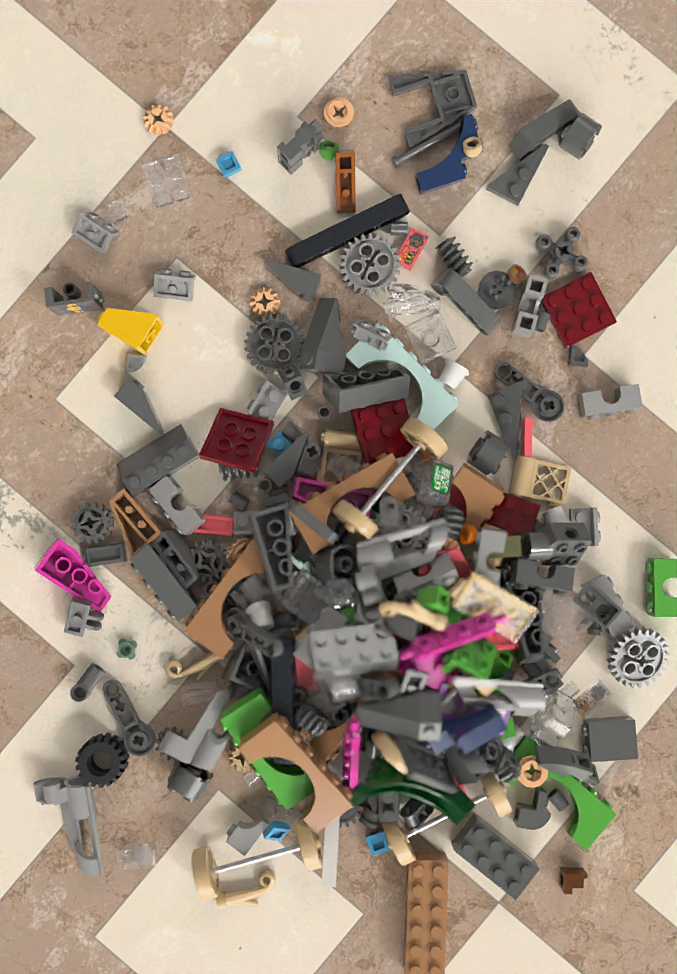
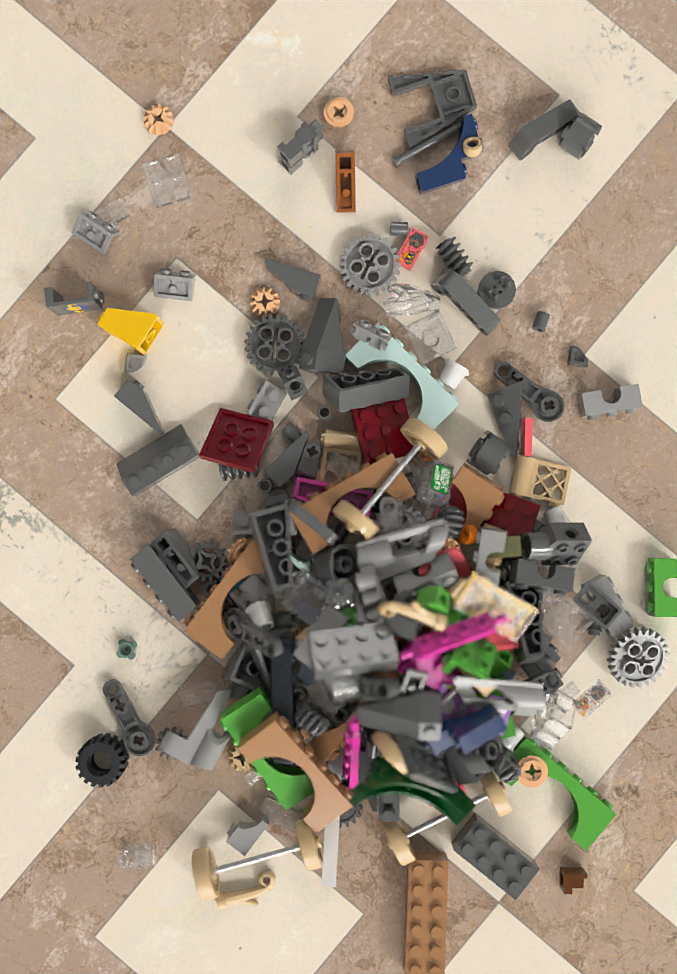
light grey panel [33,775,104,876] -> none
dark pink wedge [34,538,111,612] -> none
dark grey hinge [63,283,81,300] -> none
hinge [63,597,104,637] -> none
dark grey gear [70,502,114,544] -> none
dark grey piece [70,663,106,702] -> none
dark grey tile [85,543,127,567] -> none
medium nougat wedge [109,488,164,557] -> none
light grey arch [149,475,207,535] -> none
tan plant [165,651,228,680] -> none
dark grey brick [167,760,214,803] -> none
coral tile [194,514,234,537] -> none
dark azure plate [216,151,242,178] -> none
dark grey hinge [228,491,250,511] -> none
dark azure plate [263,821,290,841] -> none
dark azure plate [266,431,291,457] -> none
black beam [285,194,410,268] -> none
coral tile [295,656,317,691] -> none
bright green piece [319,141,338,160] -> none
dark grey wheel [359,804,379,829] -> none
dark azure plate [365,829,390,856] -> none
dark grey piece [399,797,434,832] -> none
dark grey wing [486,144,549,206] -> none
medium nougat tile [507,264,526,284] -> none
light grey arch [510,274,548,339] -> none
dark grey brick [513,787,551,830] -> none
dark grey slope [534,746,600,786] -> none
dark grey gear [535,227,588,279] -> none
dark red plate [541,272,617,349] -> none
dark grey hinge [548,789,569,812] -> none
light grey bracket [569,508,601,546] -> none
dark grey brick [581,716,638,762] -> none

